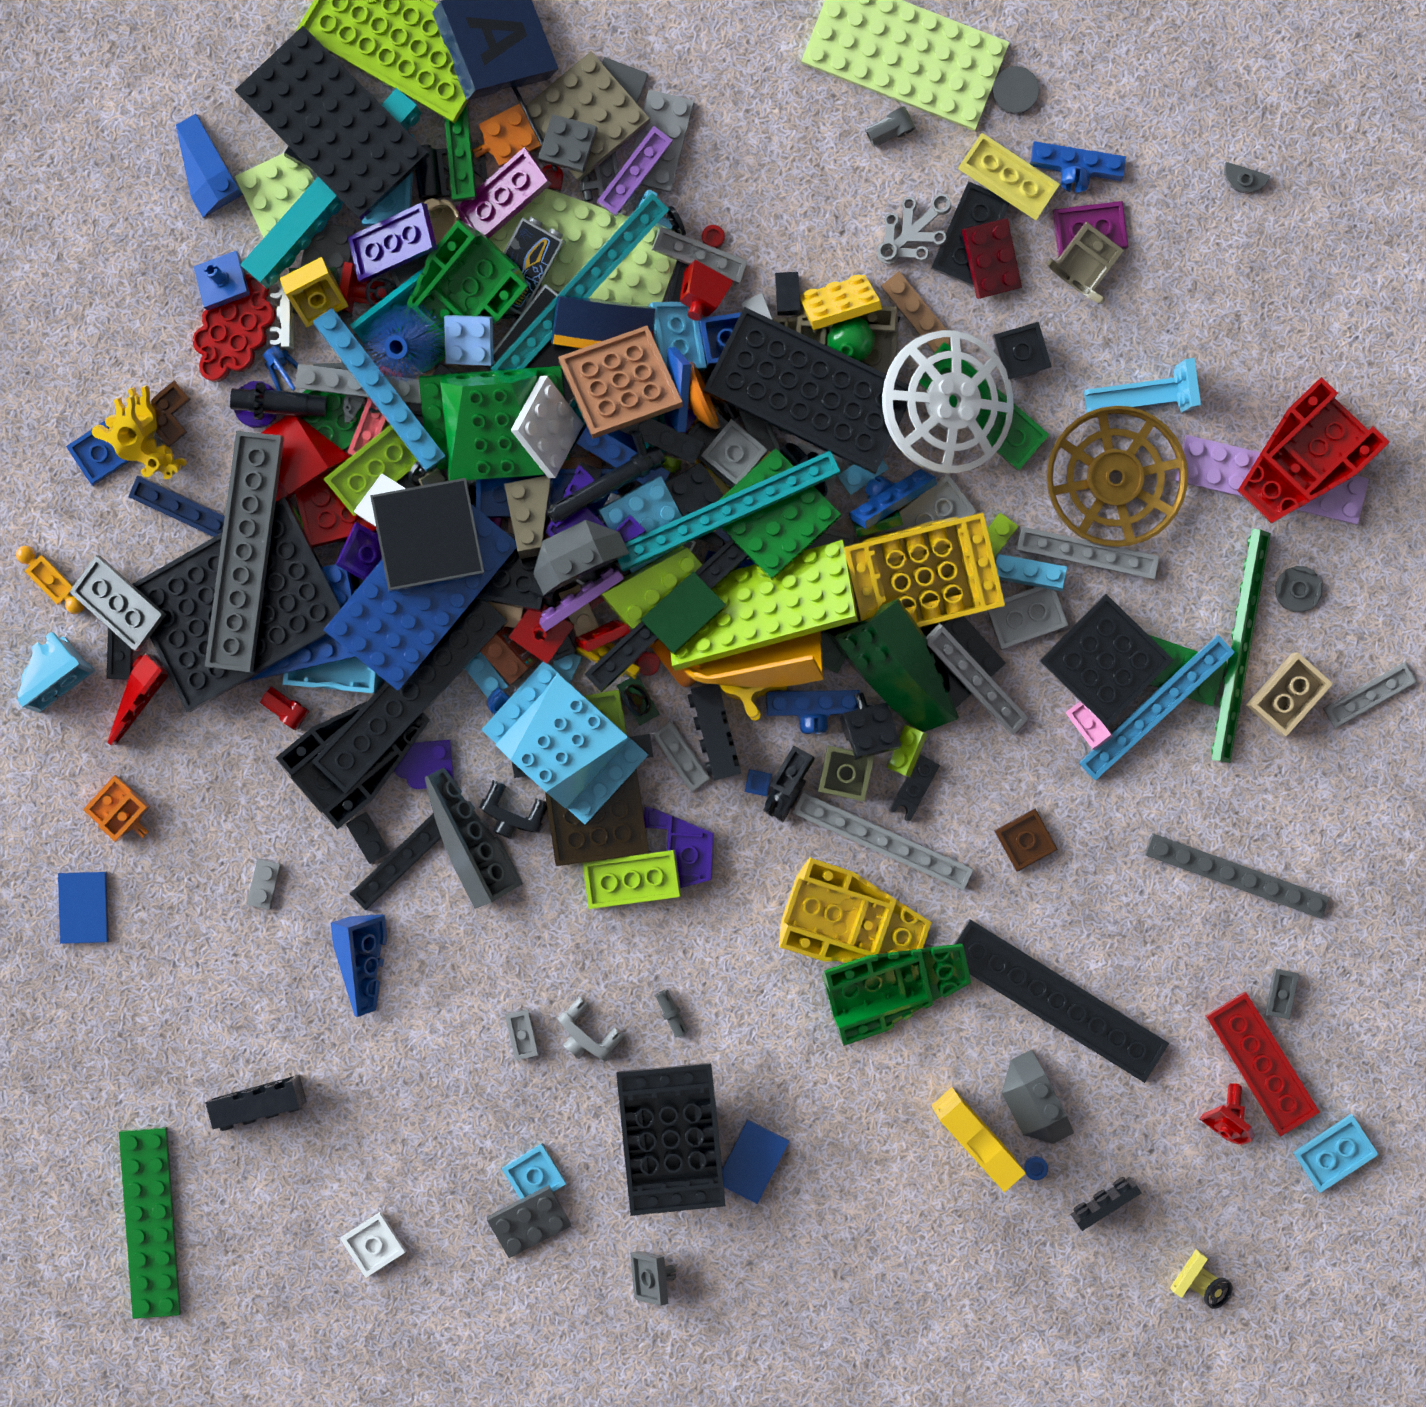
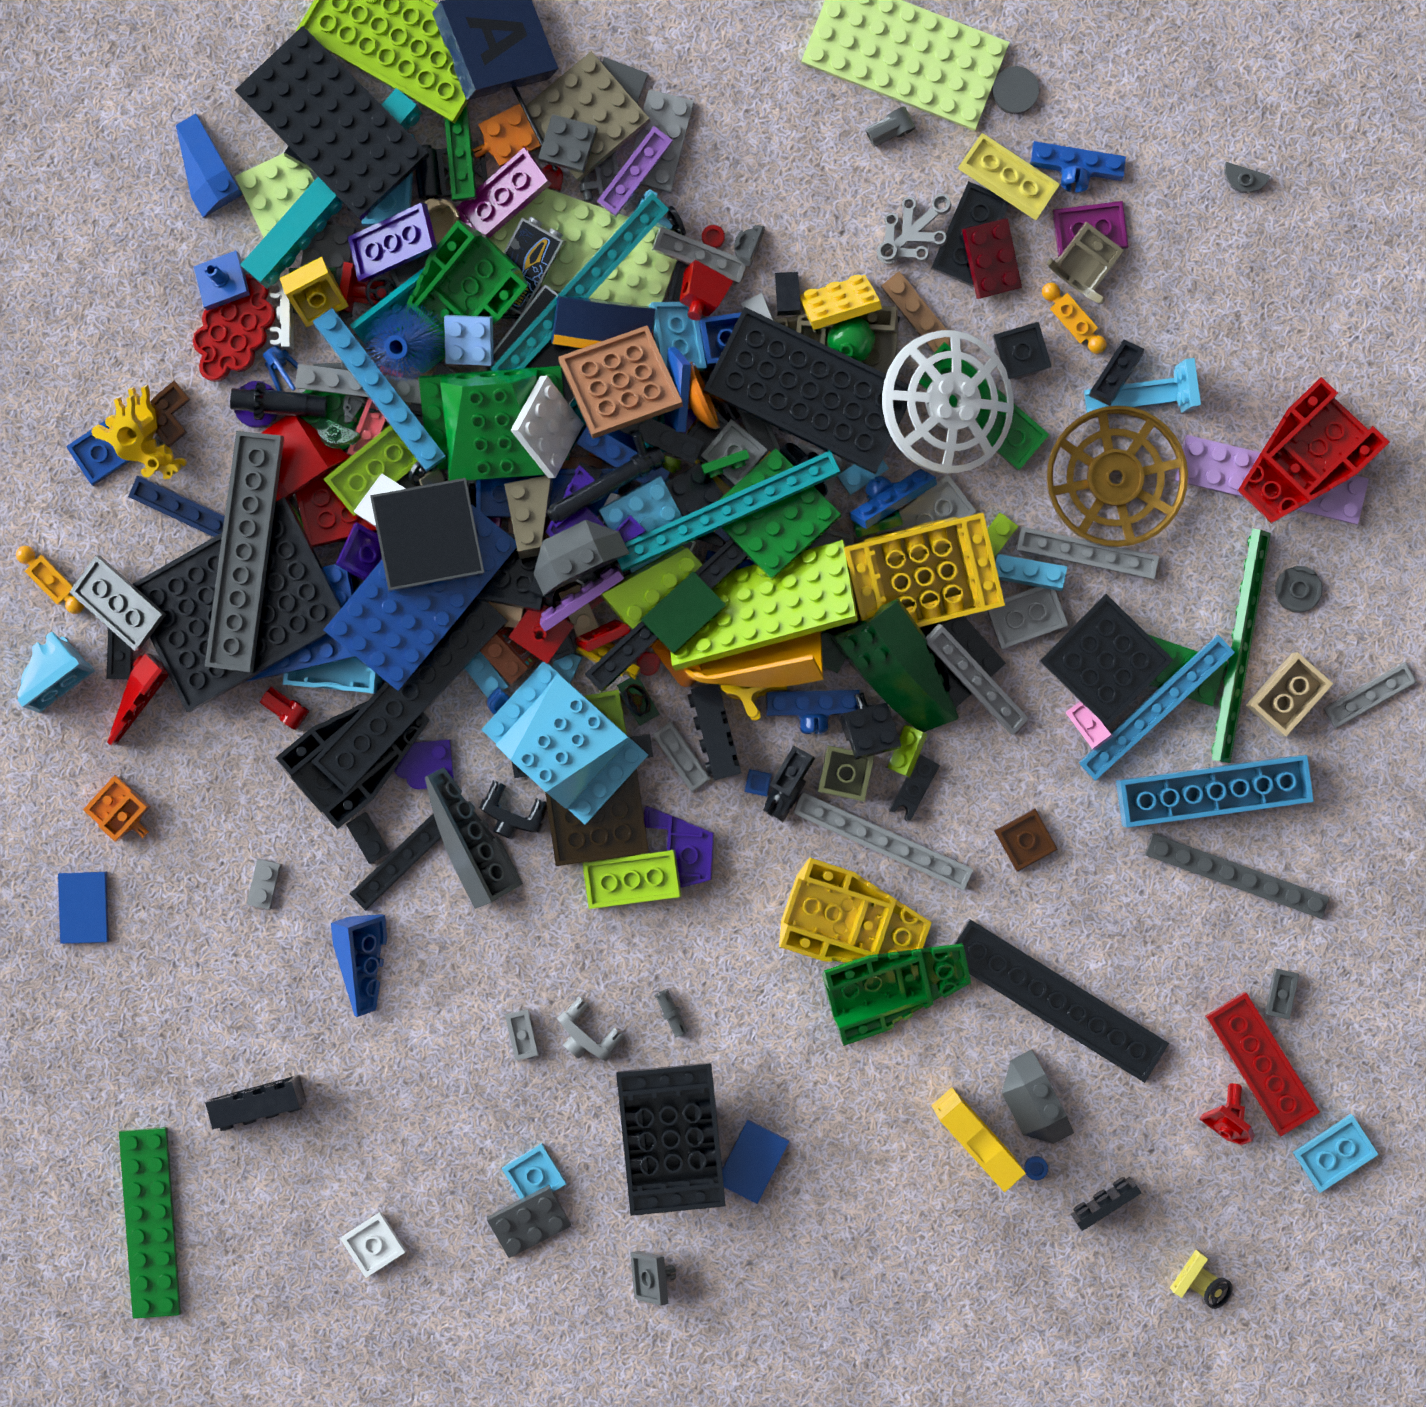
none -> clear green plate [317,417,361,449]
none -> green plate [701,449,750,478]
none -> dark grey plate [734,225,765,267]
none -> light orange plate [1042,282,1107,354]
none -> black plate [1089,339,1144,406]
none -> dark azure brick [1116,755,1314,828]

